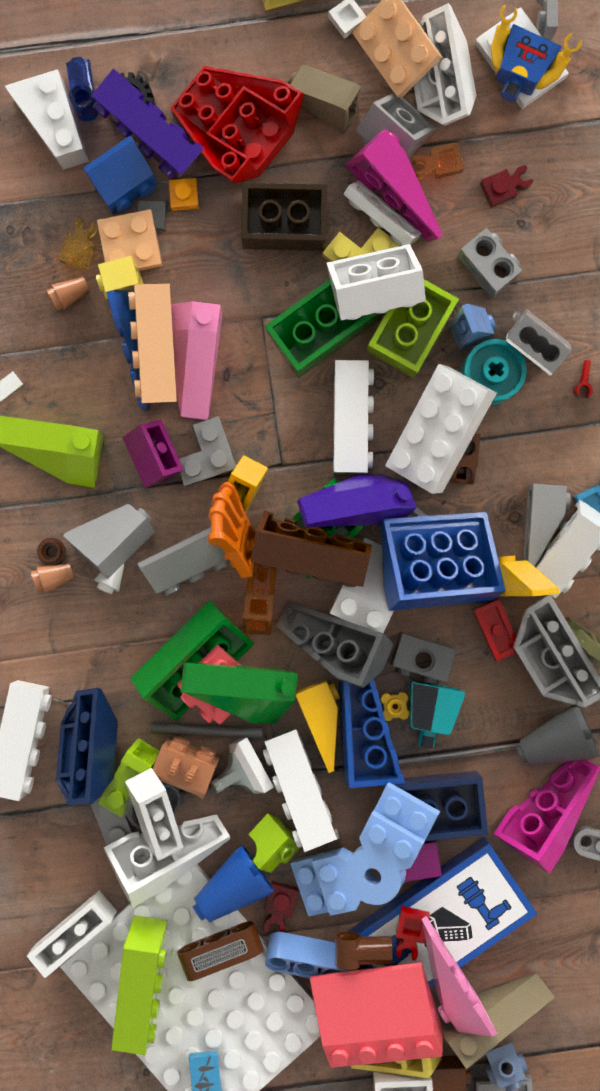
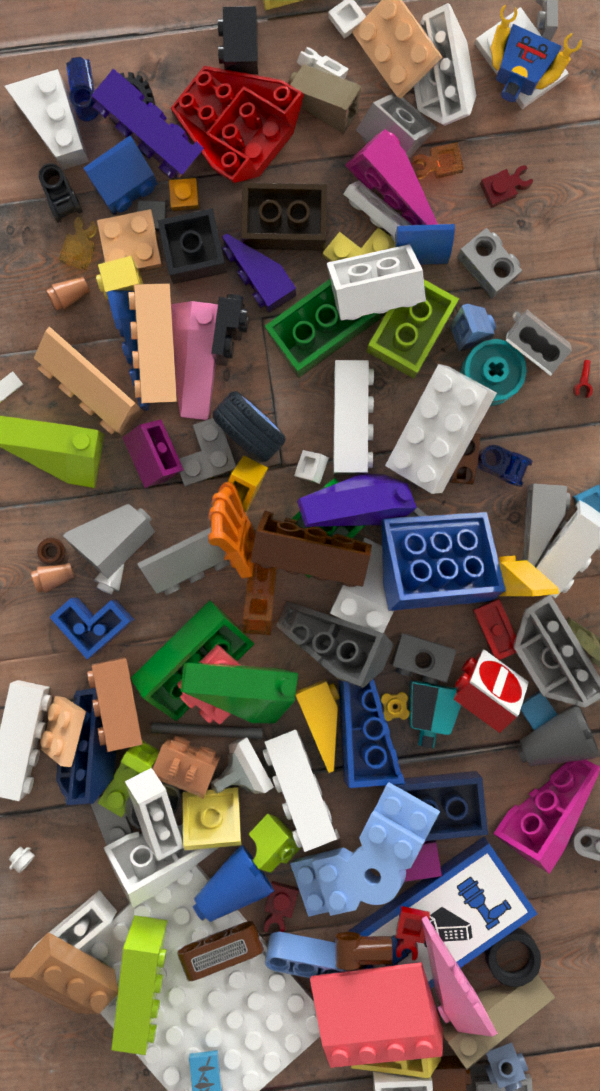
none -> white plate [9,847,35,873]
none -> medium nougat slope [10,932,118,1014]
none -> light nougat slope [34,327,144,436]
none -> black piece [38,163,83,223]
none -> light nougat plate [40,696,86,767]
none -> blue brick [50,597,135,660]
none -> nougat slope [87,656,142,752]
none -> black brick [157,208,227,284]
none -> light yellow plate [183,787,241,850]
none -> black plate [211,294,249,366]
none -> black wheel [213,391,285,462]
none -> black brick [218,6,258,74]
none -> dark purple slope [222,234,296,313]
none -> white plate [294,450,329,484]
none -> white plate [297,47,349,79]
none -> blue slope [395,224,455,265]
none -> piece [453,649,529,733]
none -> clear blue piece [478,445,533,487]
none -> black tyre [485,928,541,987]
none -> dark azure tile [520,691,557,730]

